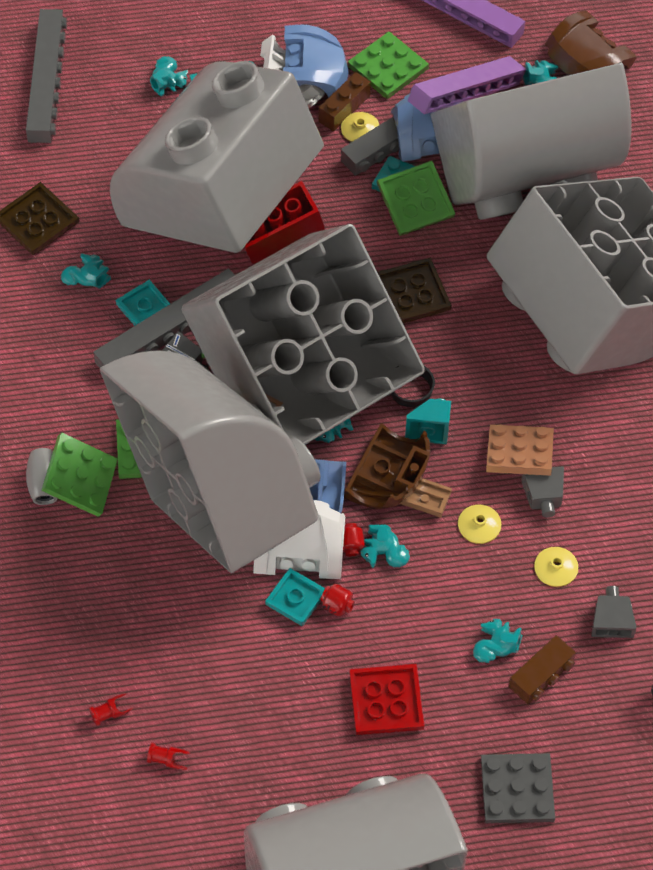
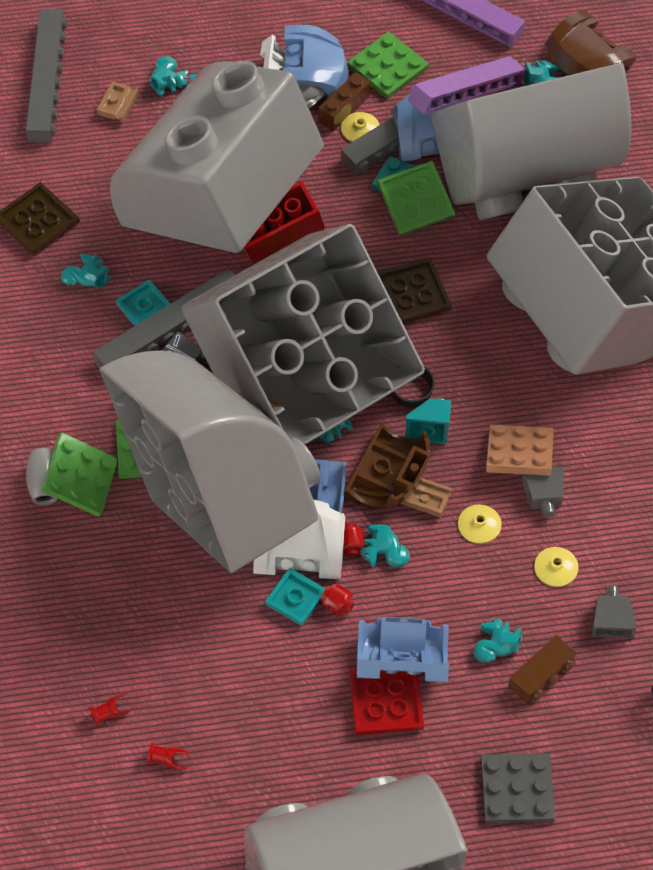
none -> medium nougat plate [97,81,139,123]
none -> medium blue piece [357,617,449,682]

